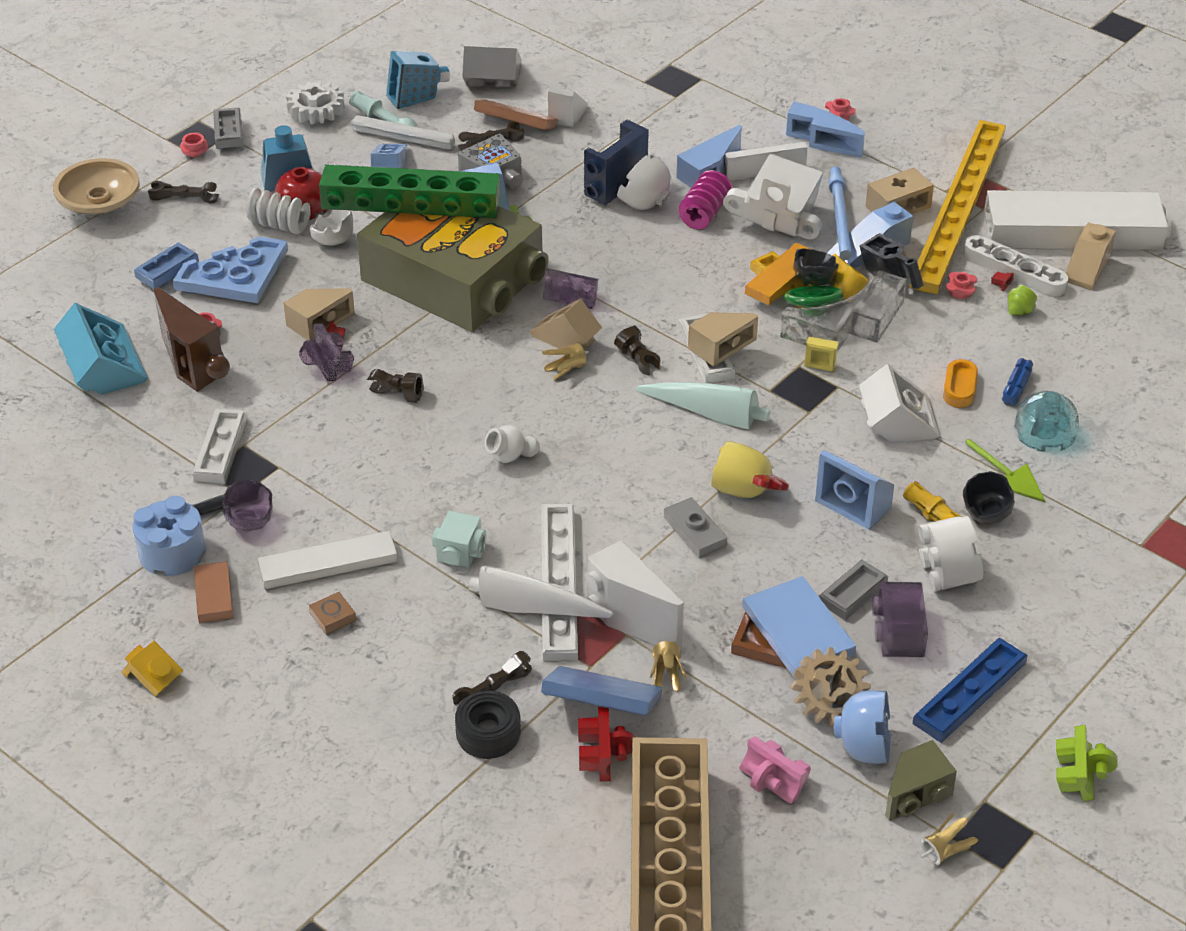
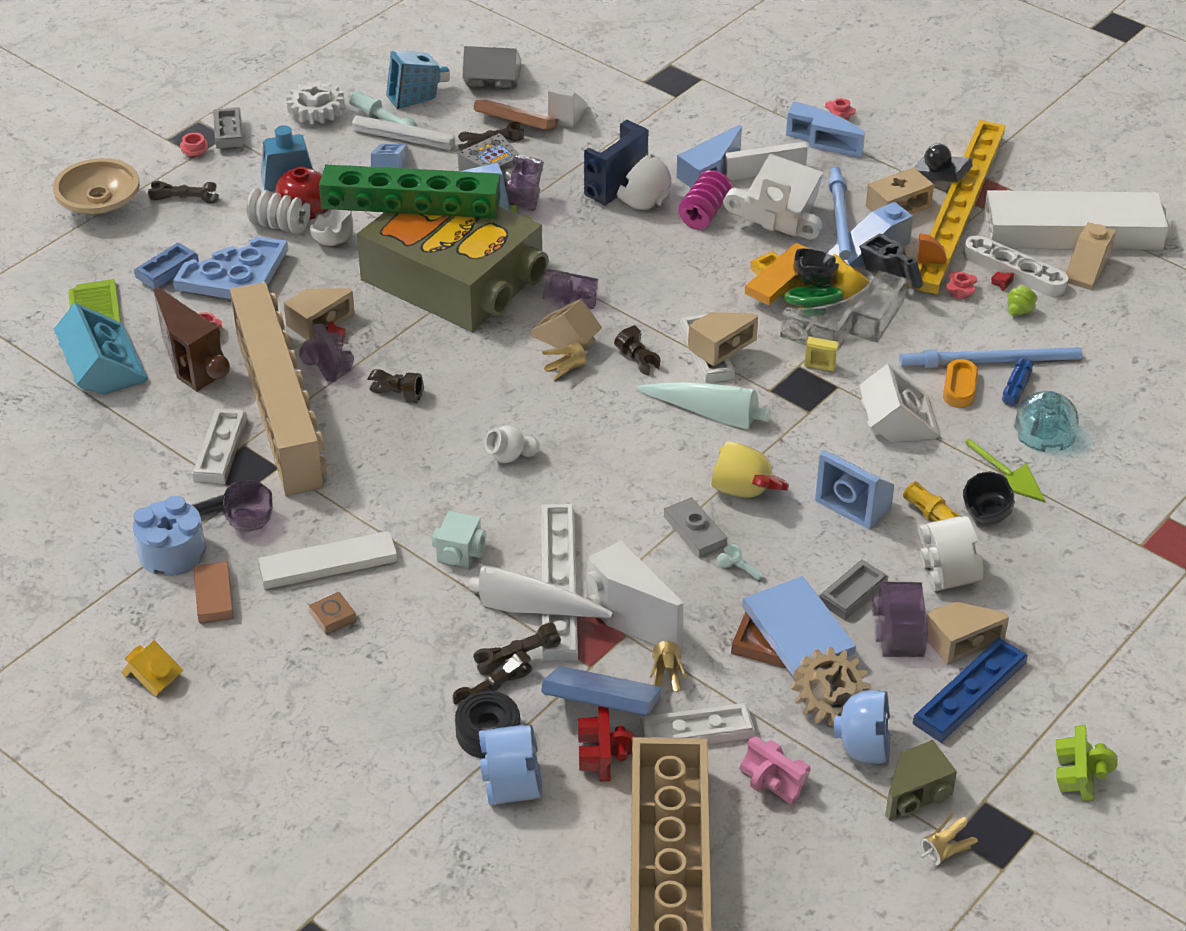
none -> lime window [68,279,121,323]
none -> tan brick [230,282,327,496]
none -> dark brown piece [473,622,561,675]
none -> light blue brick [479,724,542,805]
none -> clear purple hips [507,154,544,211]
none -> white tile [640,703,755,745]
none -> light aqua hand [717,544,763,580]
none -> light blue bar [899,347,1083,368]
none -> black tile [914,143,973,182]
none -> orange tile [916,233,947,264]
none -> tan slope [923,602,1009,665]

